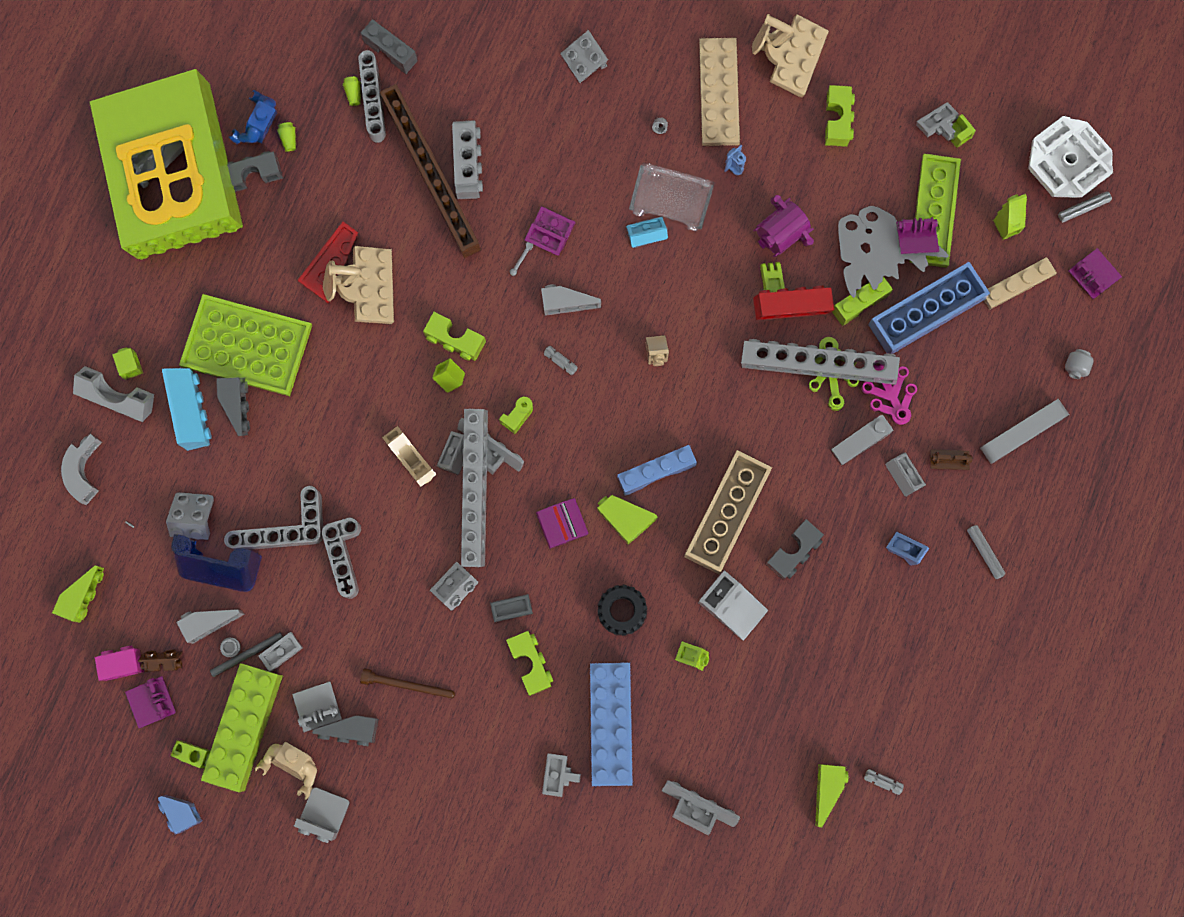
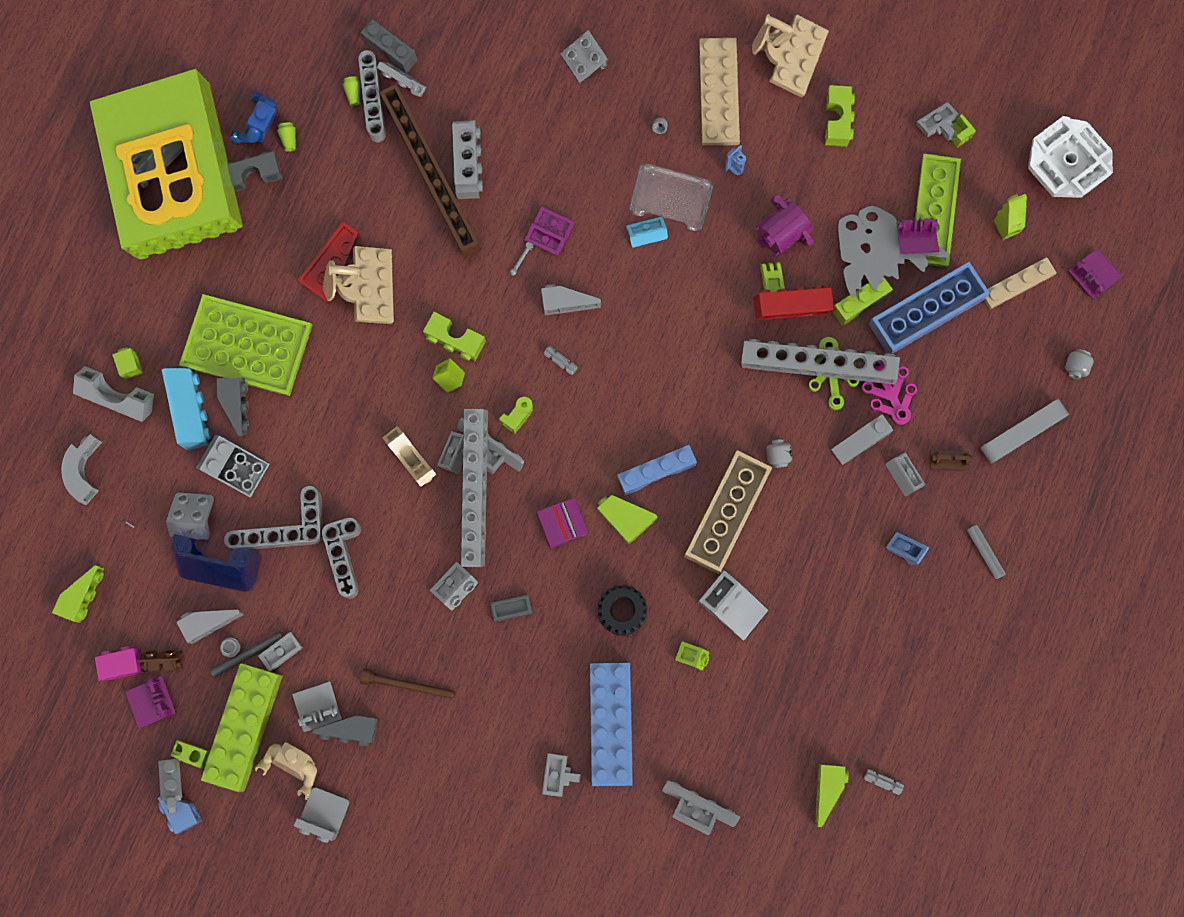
lime arch [506,631,553,696] -> none
tan slope [646,335,669,366] -> none
dark grey arch [765,519,824,580] -> none
light grey axle [1058,192,1112,222] -> none
none -> light grey hinge [158,759,182,814]
none -> light grey slope [196,435,270,498]
none -> light grey hinge [377,62,427,97]
none -> light grey head [766,439,792,468]

